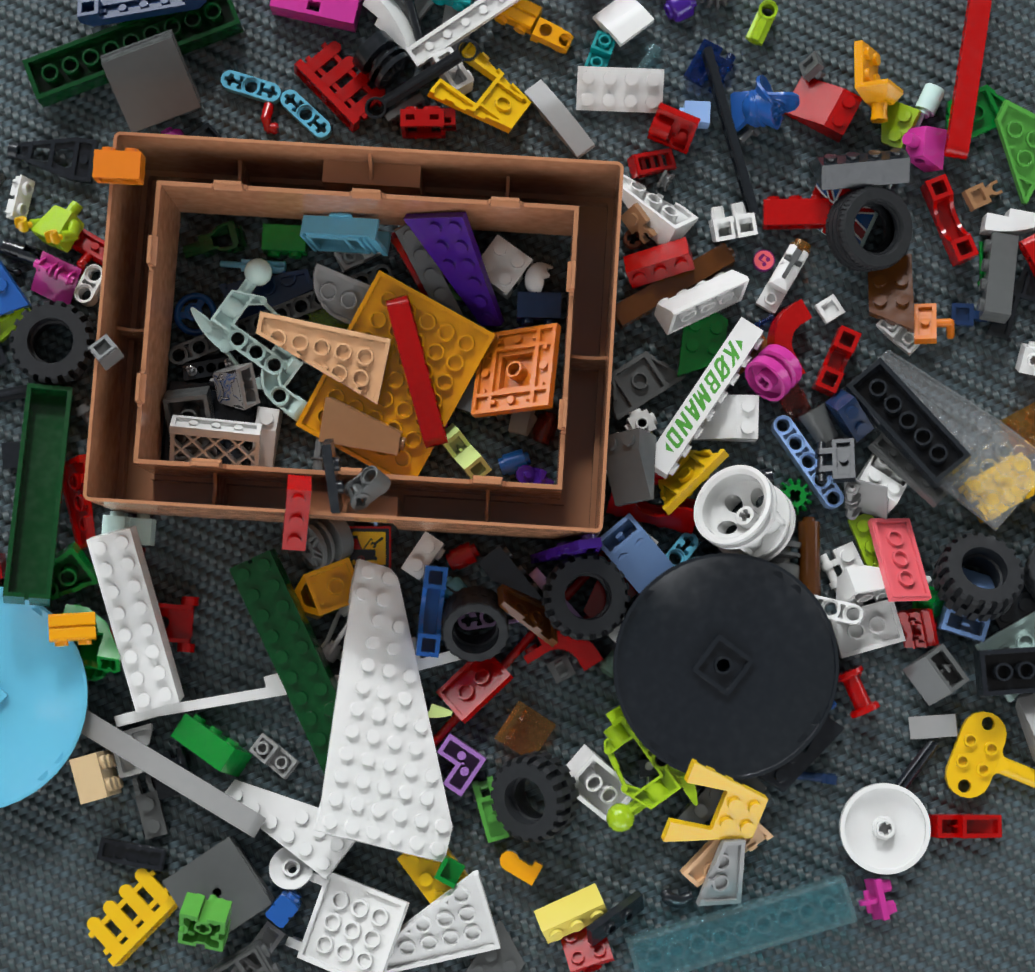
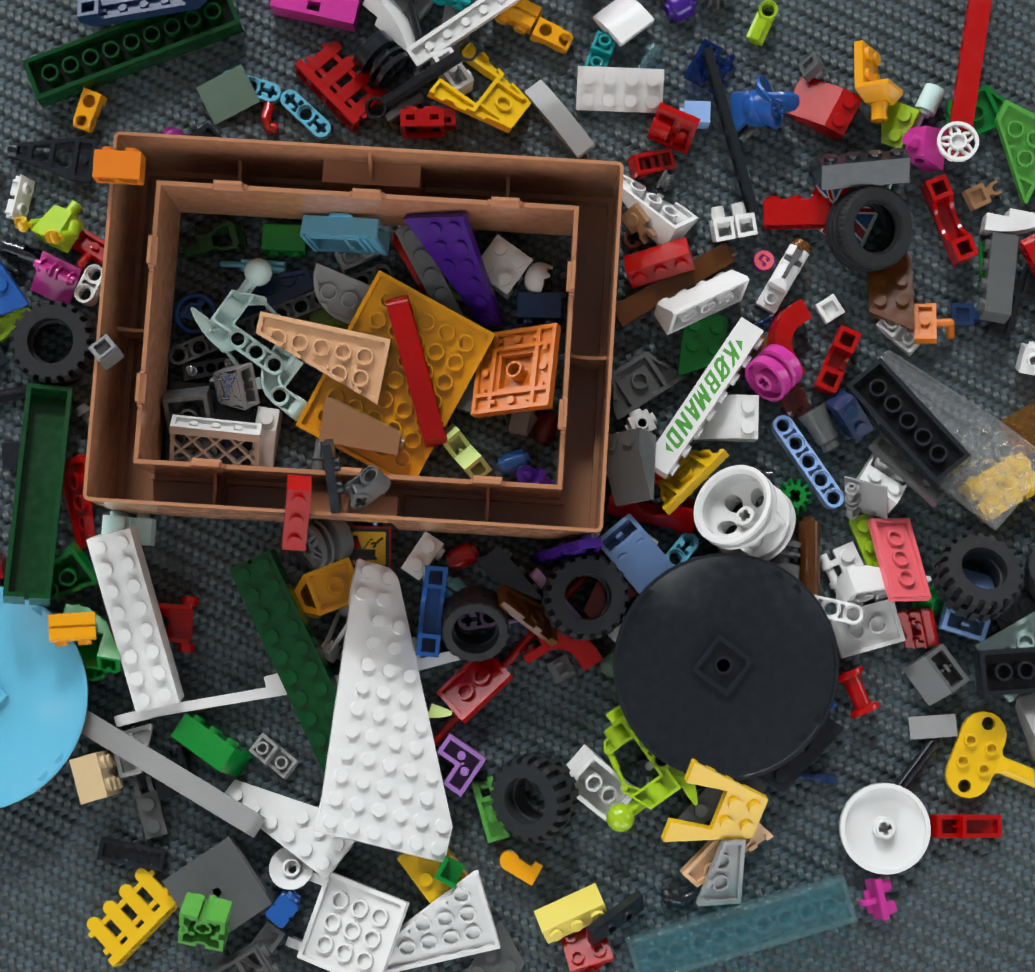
dark grey container [100,29,201,132] -> none
clear orange bracket [495,700,555,755] -> none
plate [815,438,856,485] -> none
none -> light orange leg [73,88,107,133]
none -> sand green piece [196,64,260,125]
none -> white wheel [937,121,979,162]

